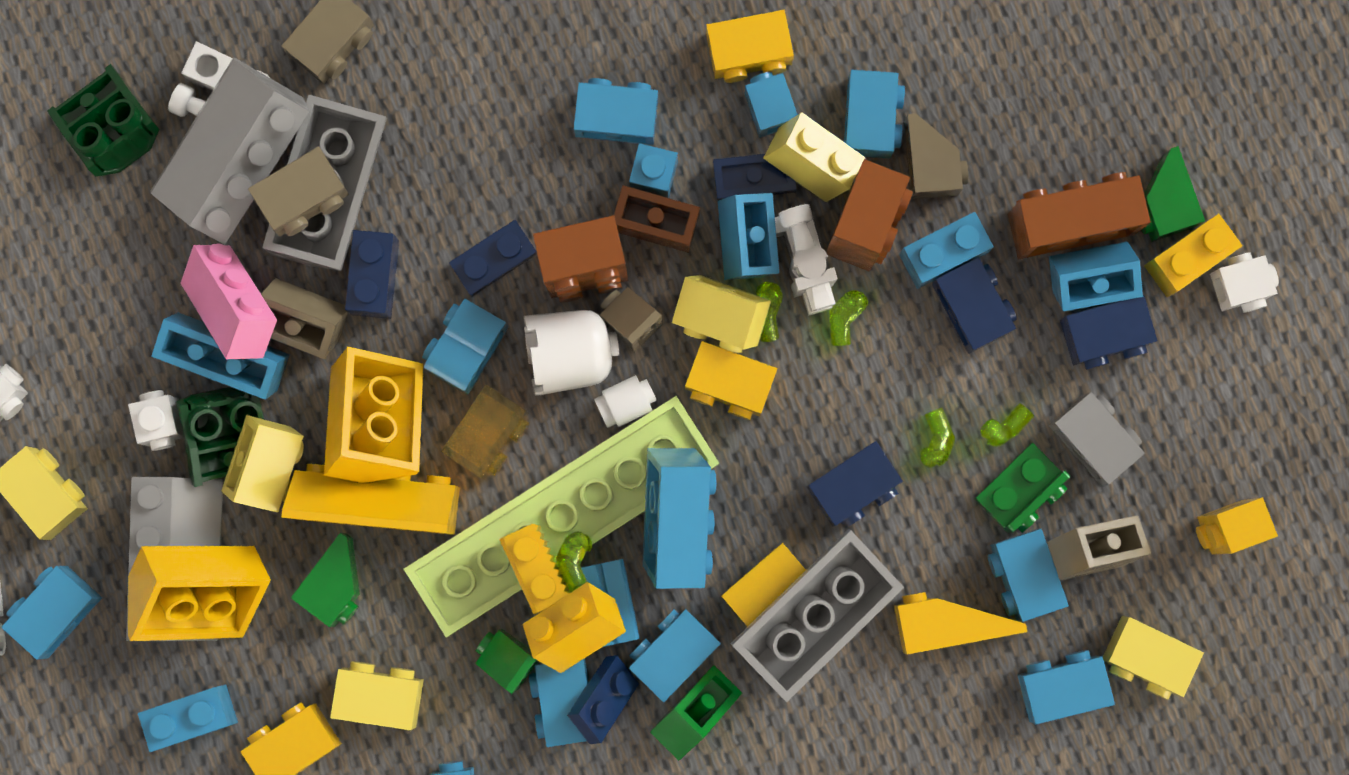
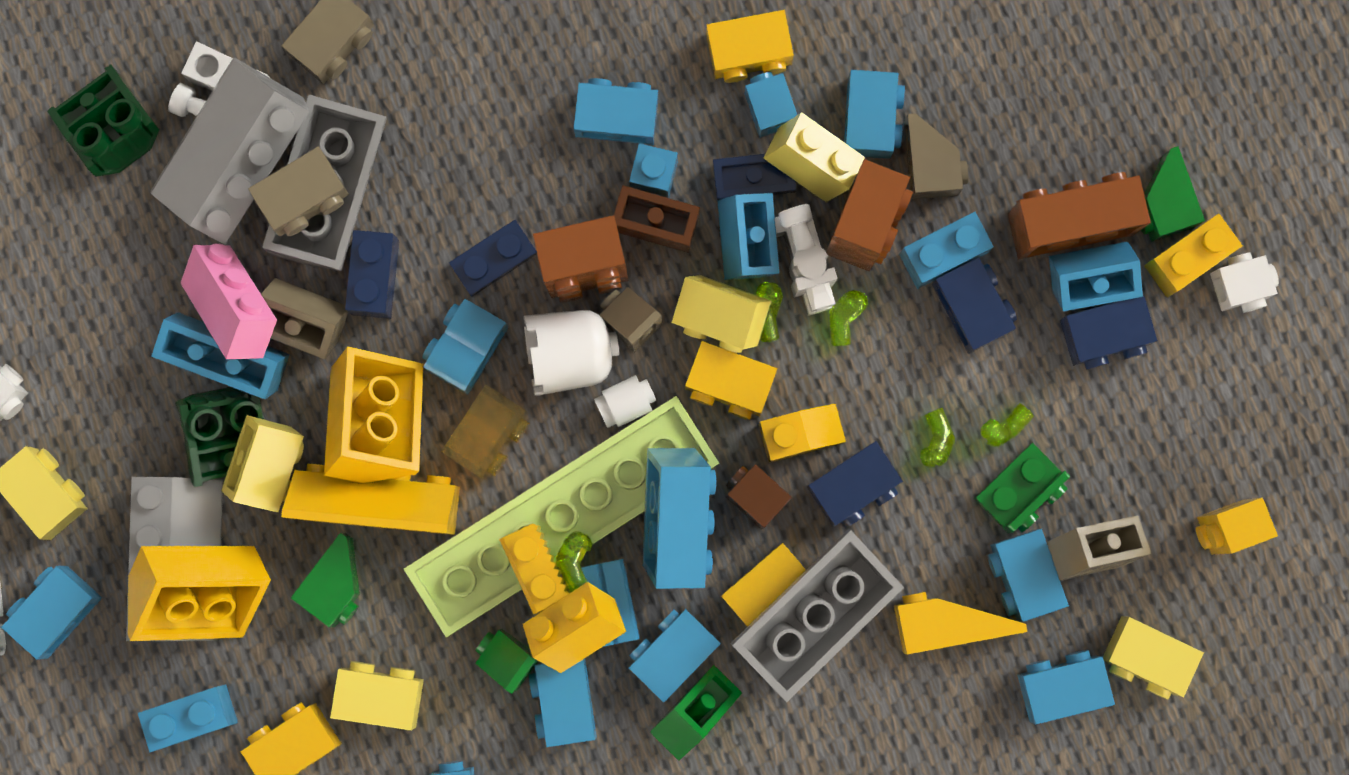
white brick [128,390,184,451] -> none
dark blue plate [567,655,639,744] -> none
light grey brick [1049,392,1145,486] -> none
none -> reddish brown brick [726,464,792,530]
none -> yellow slope [758,404,846,463]

